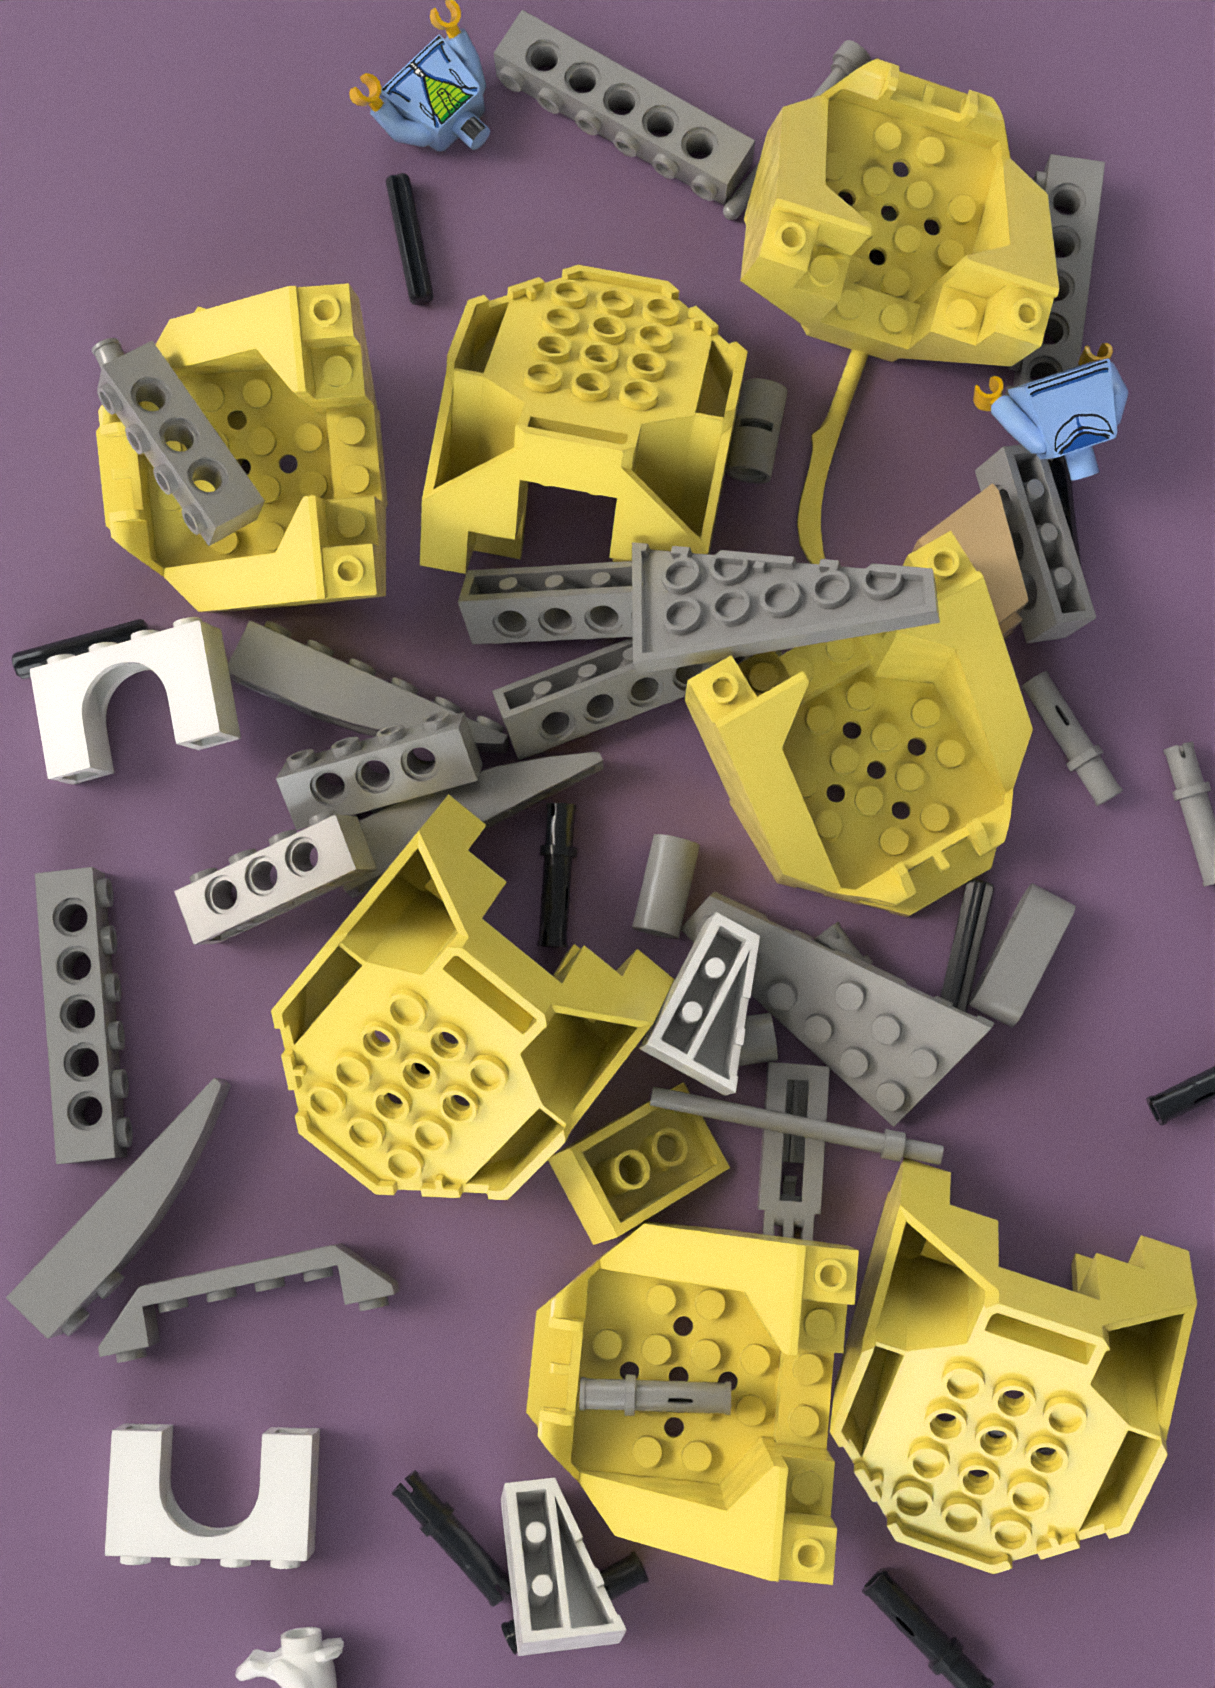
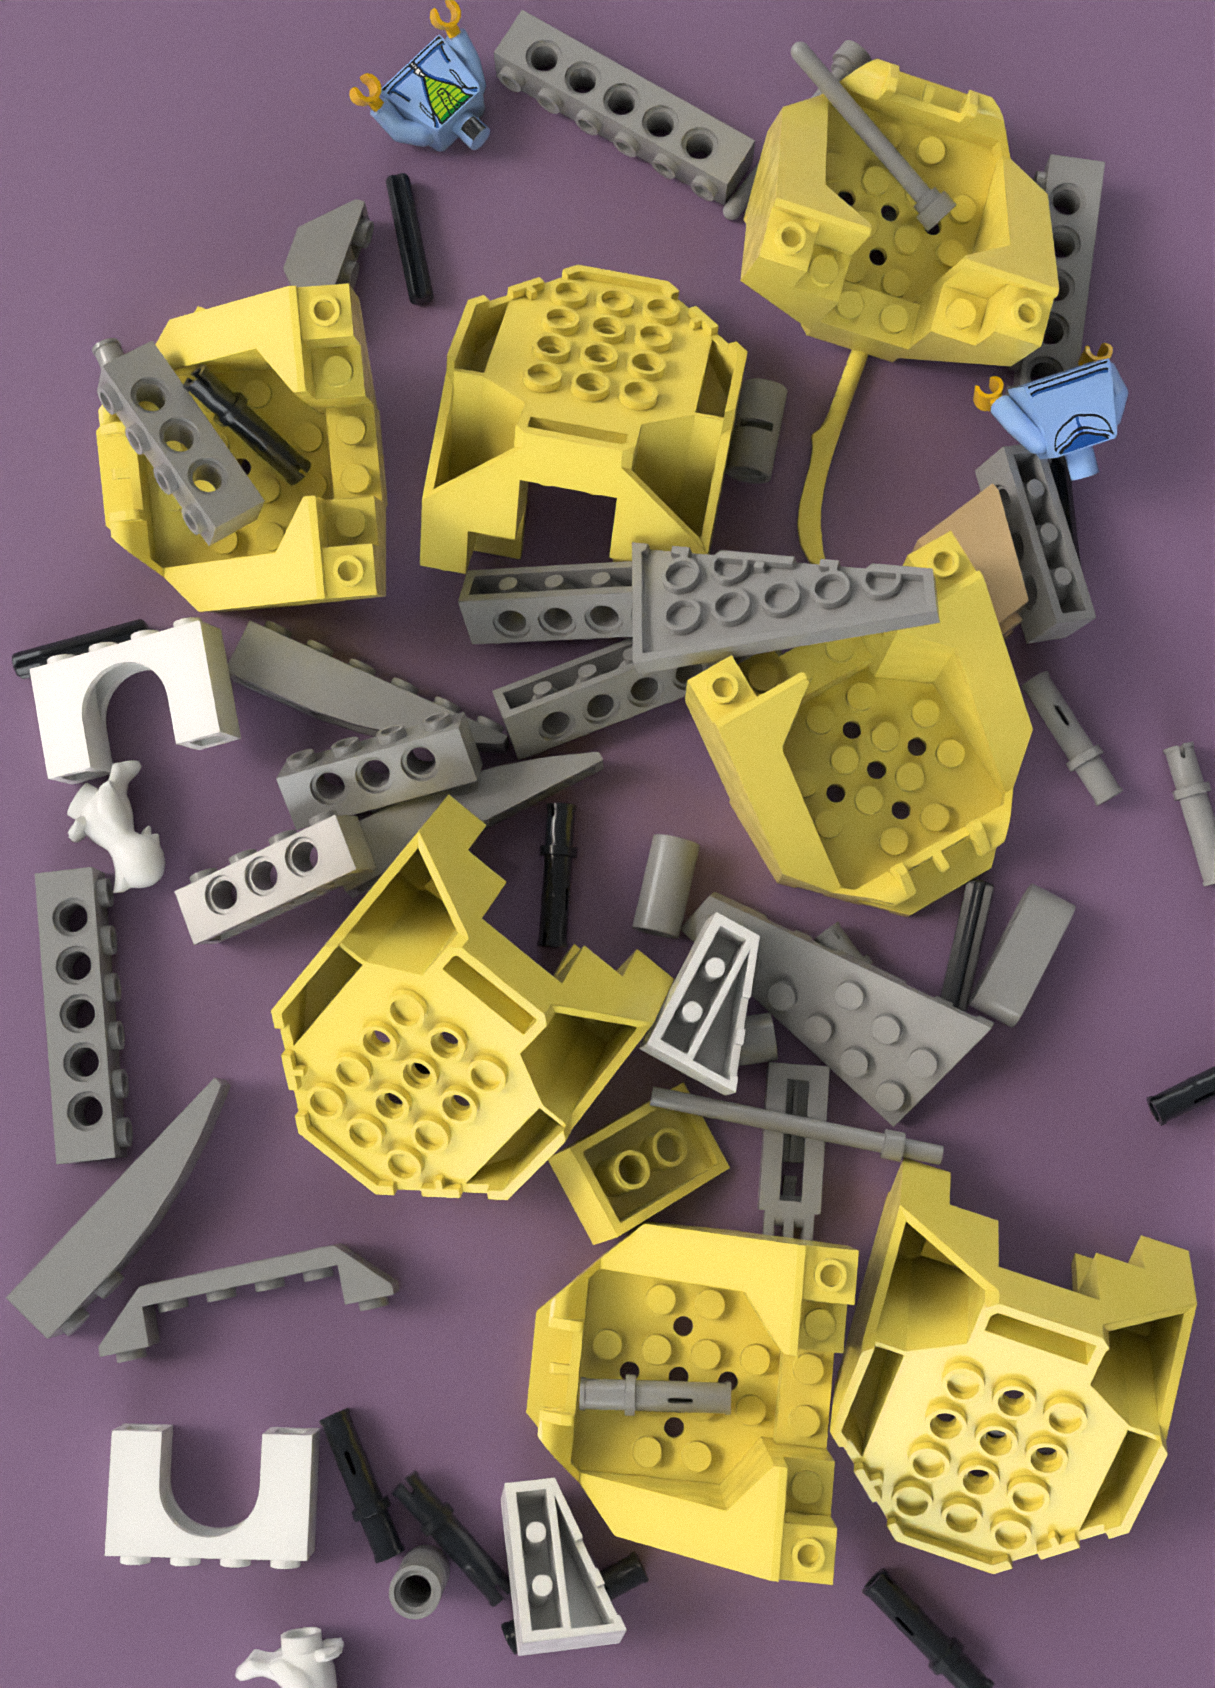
none -> white animal [67,760,165,893]
none -> black pin [183,364,311,486]
none -> light grey slope [283,199,374,289]
none -> black pin [319,1407,405,1564]
none -> light grey pin [389,1544,450,1620]
none -> light grey piece [791,41,957,231]

